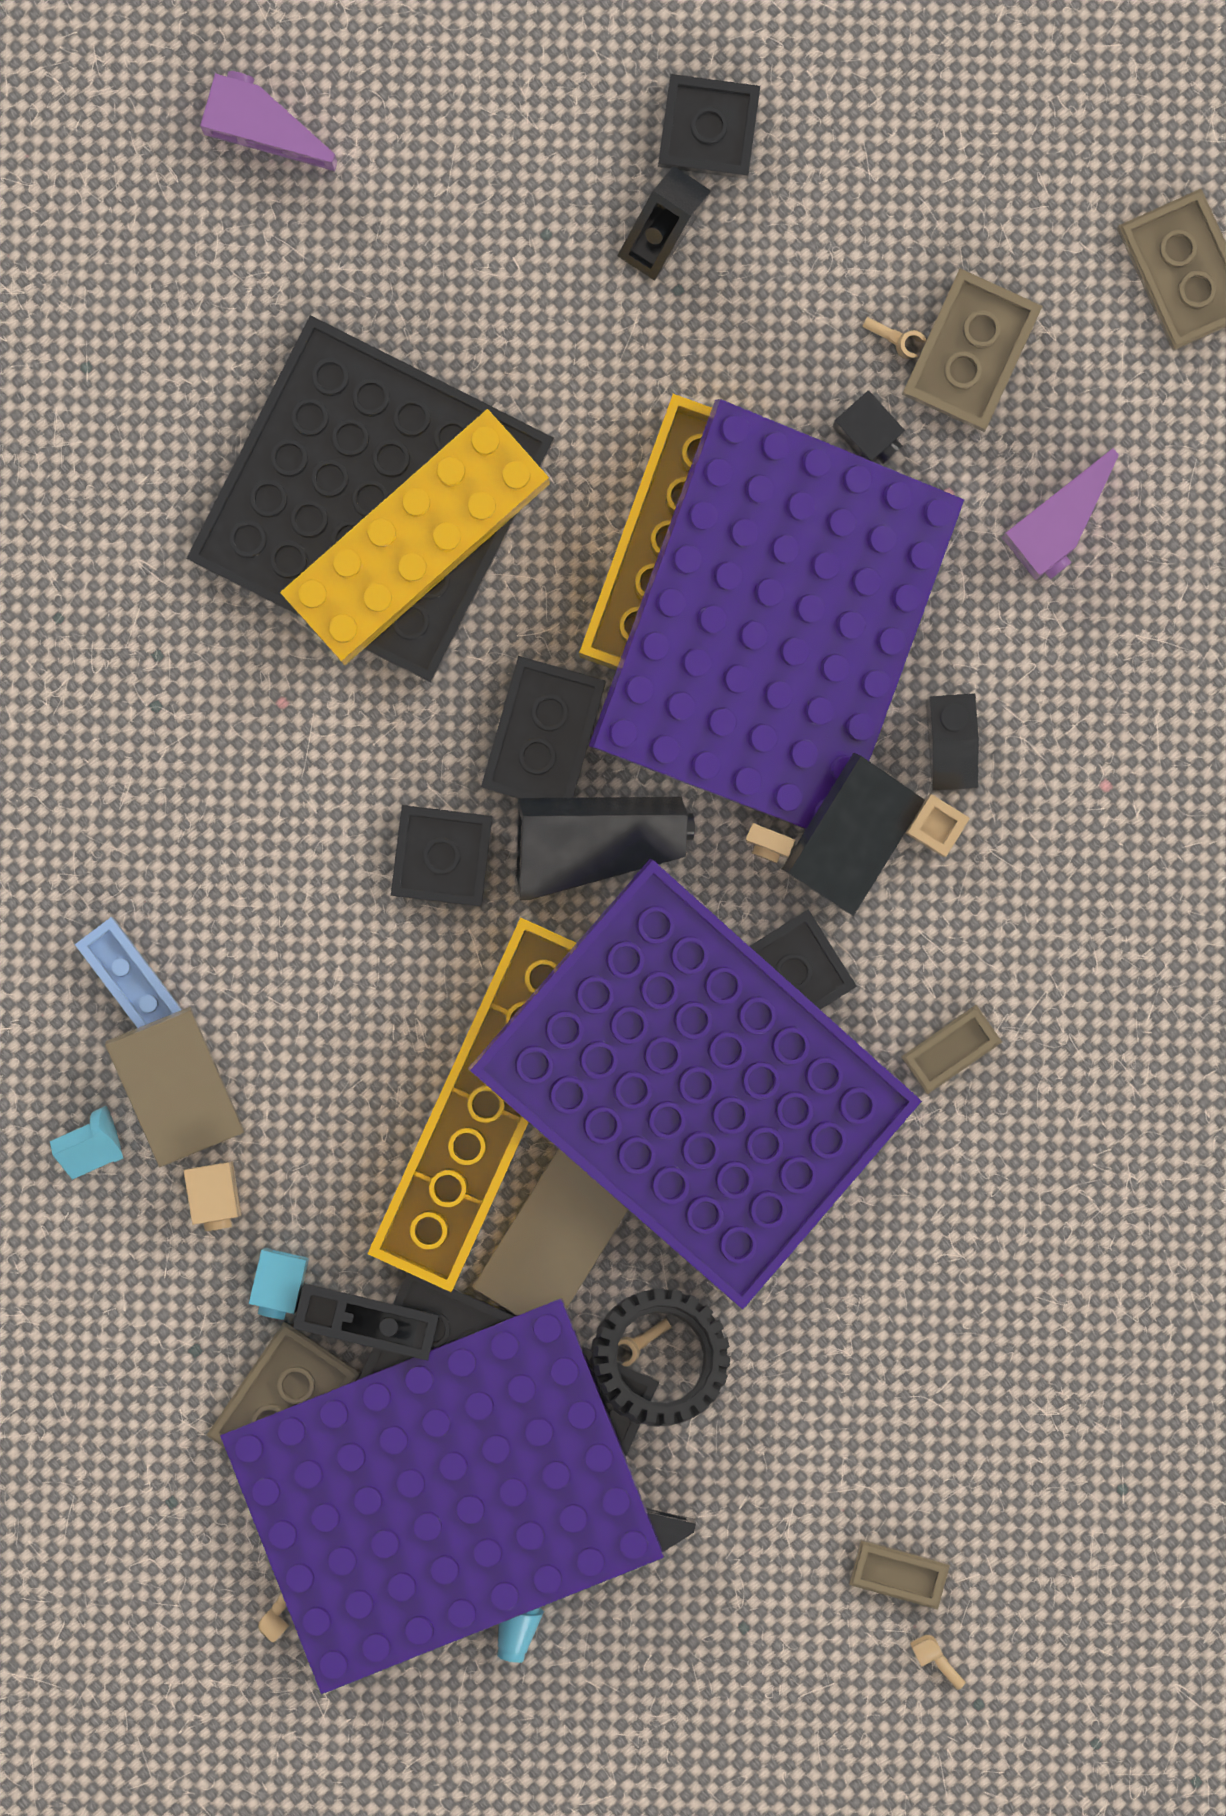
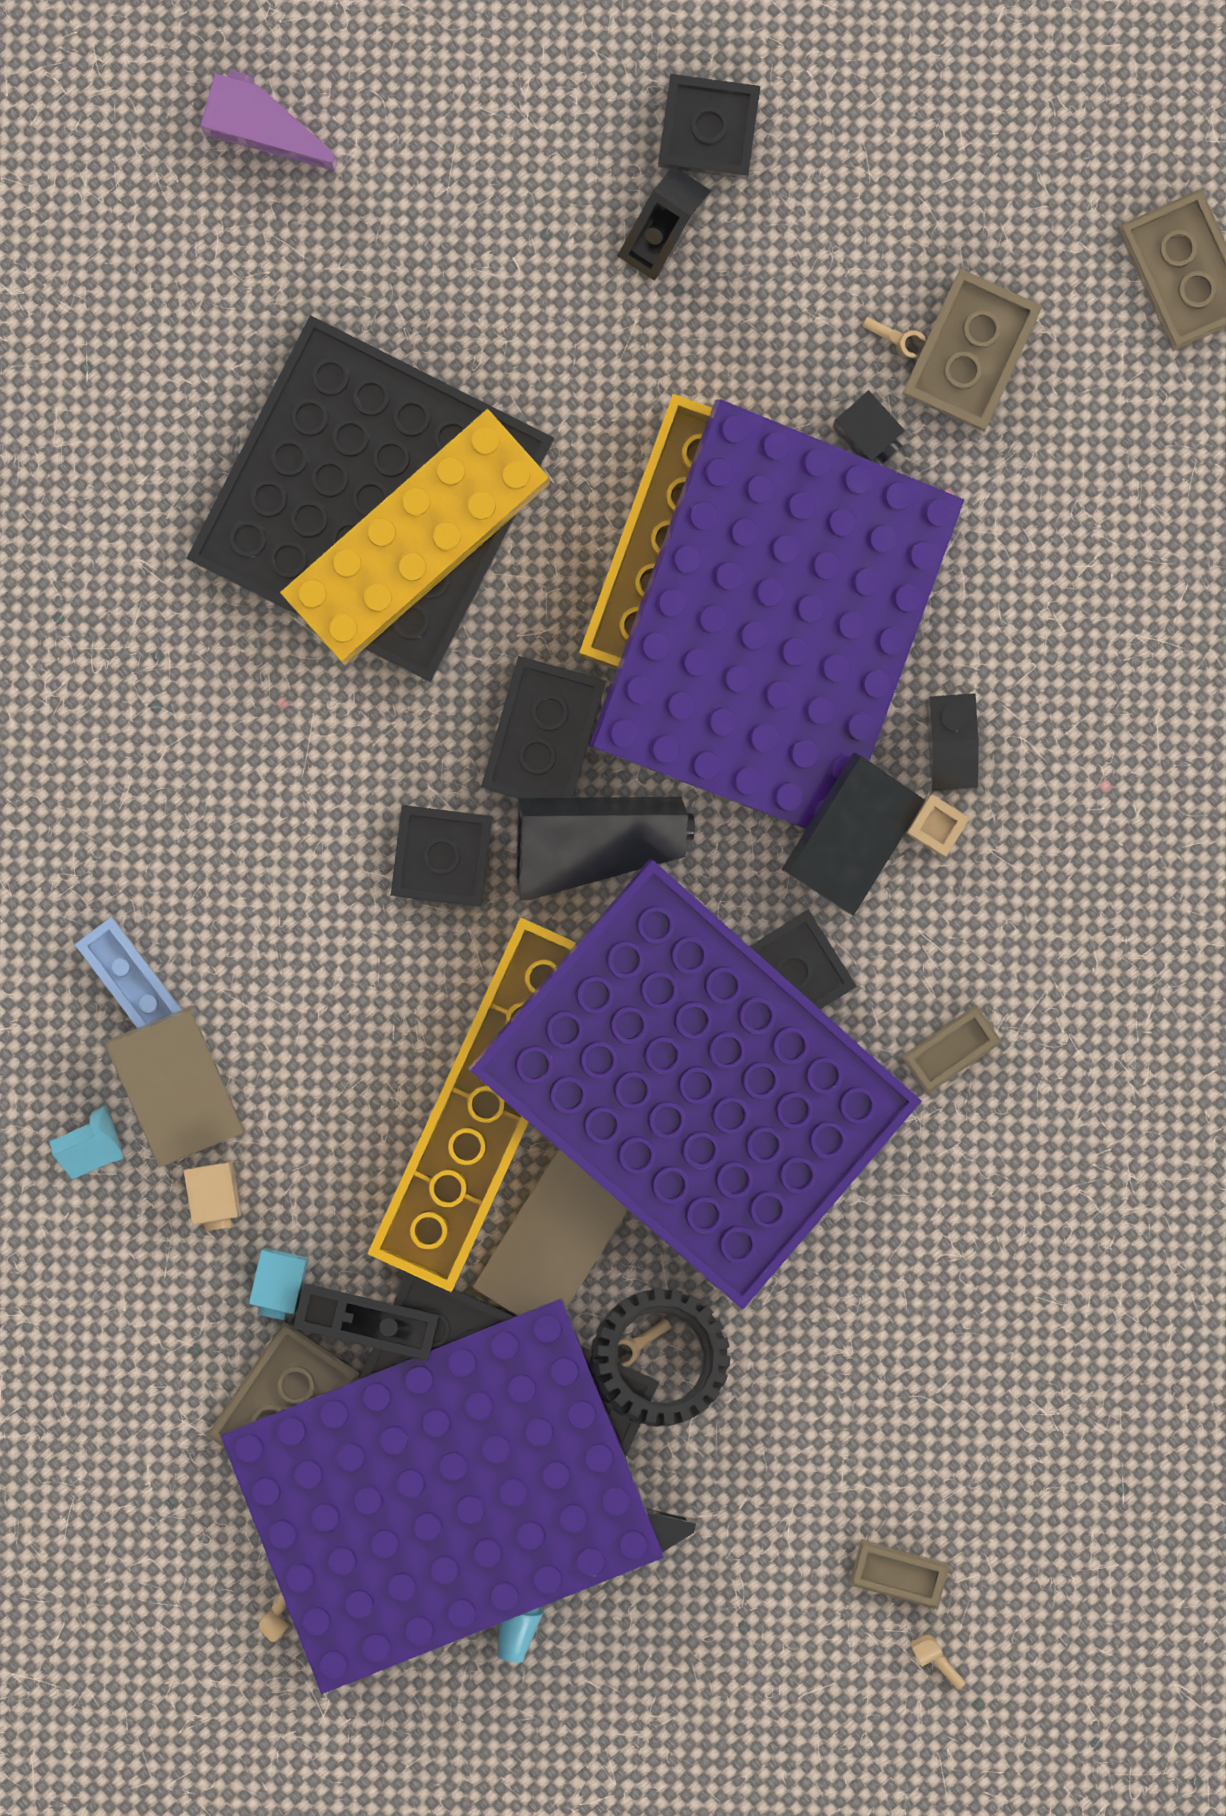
tan plate [746,823,796,863] -> none
medium lavender slope [1002,448,1119,580] -> none

